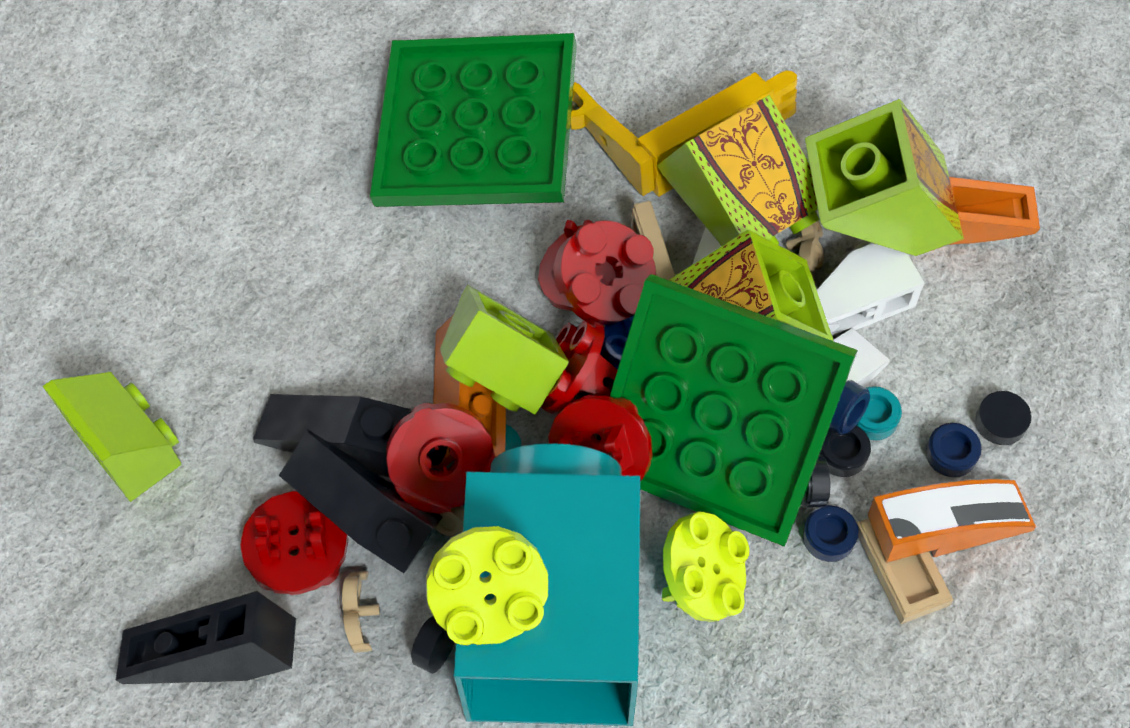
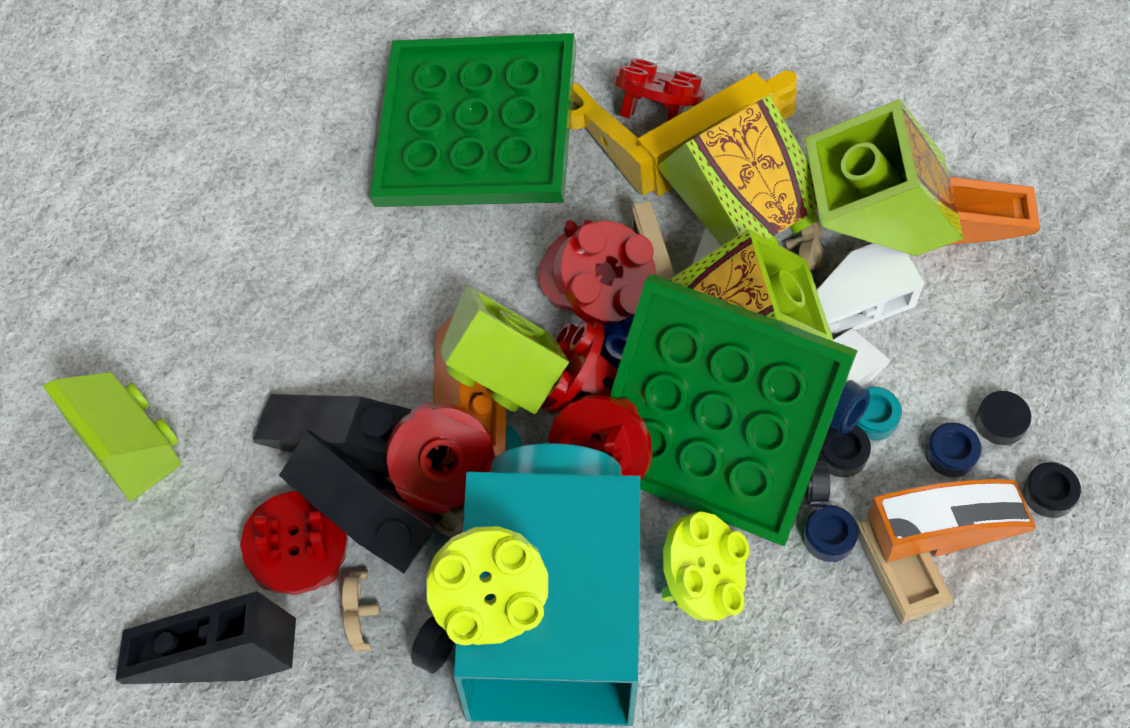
none -> red plate [612,59,705,122]
none -> black tile [1023,462,1081,518]

